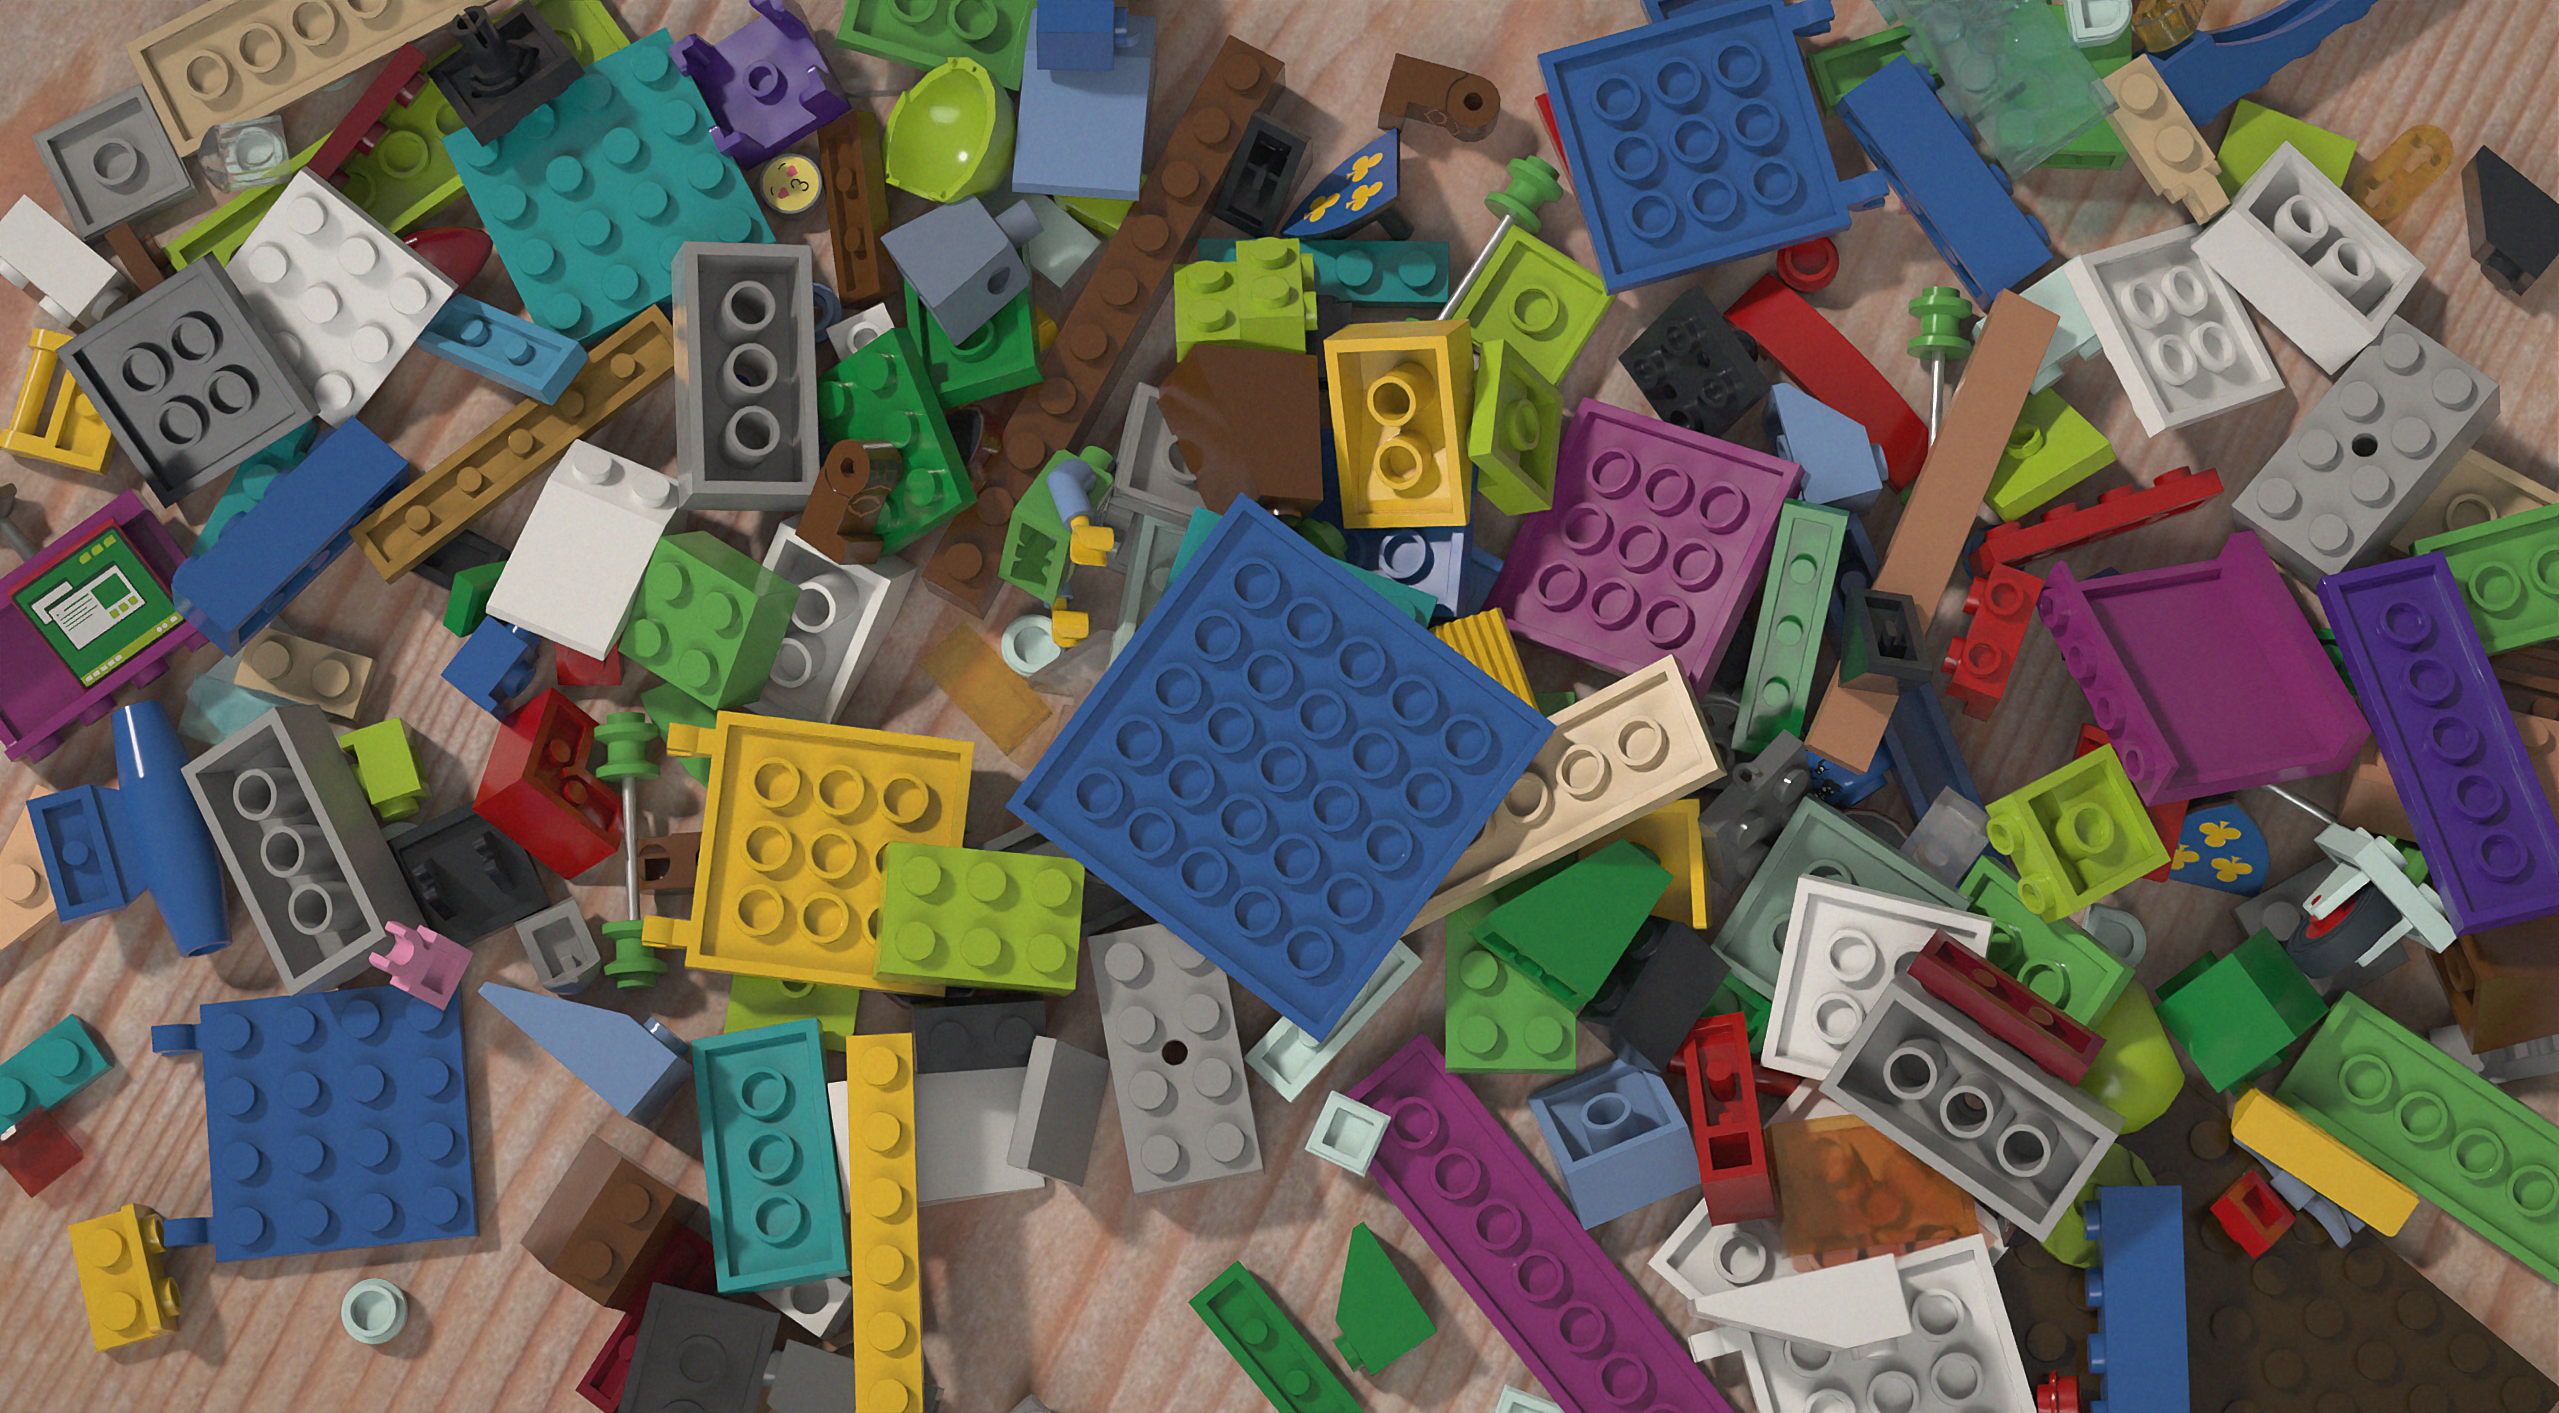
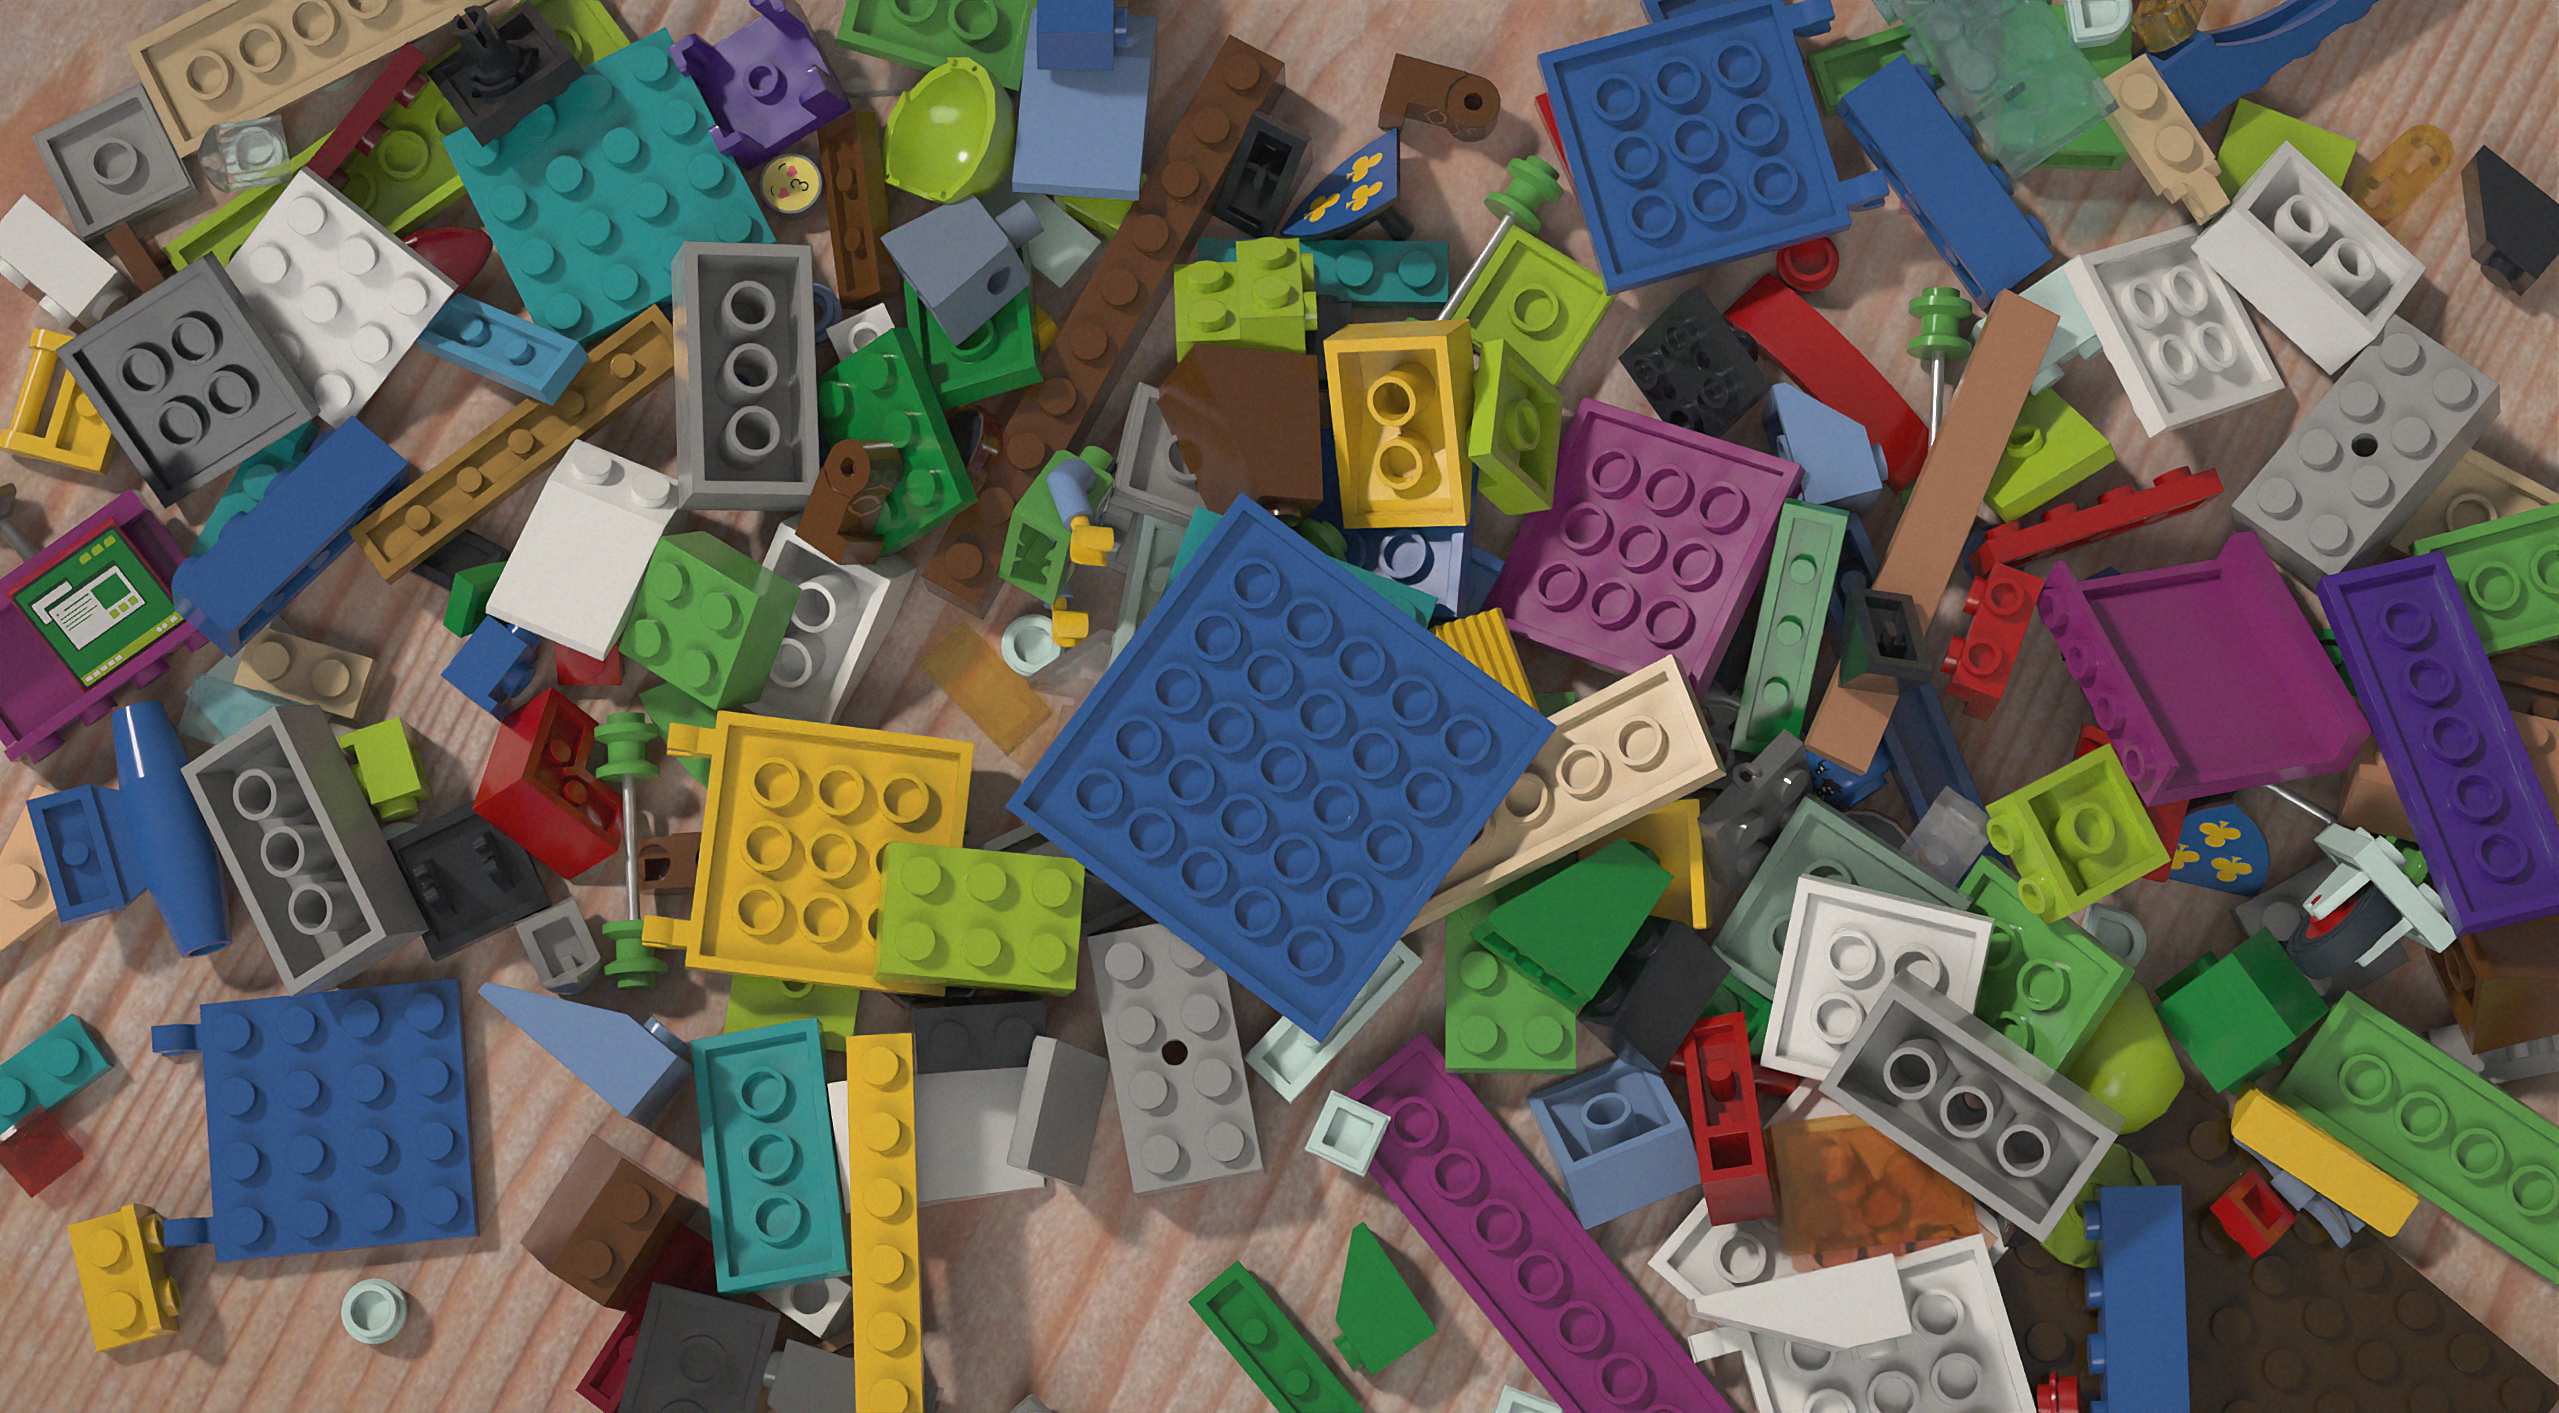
bright pink plate [369,921,474,1010] -> none
dark red plate [1906,928,2107,1087] -> none

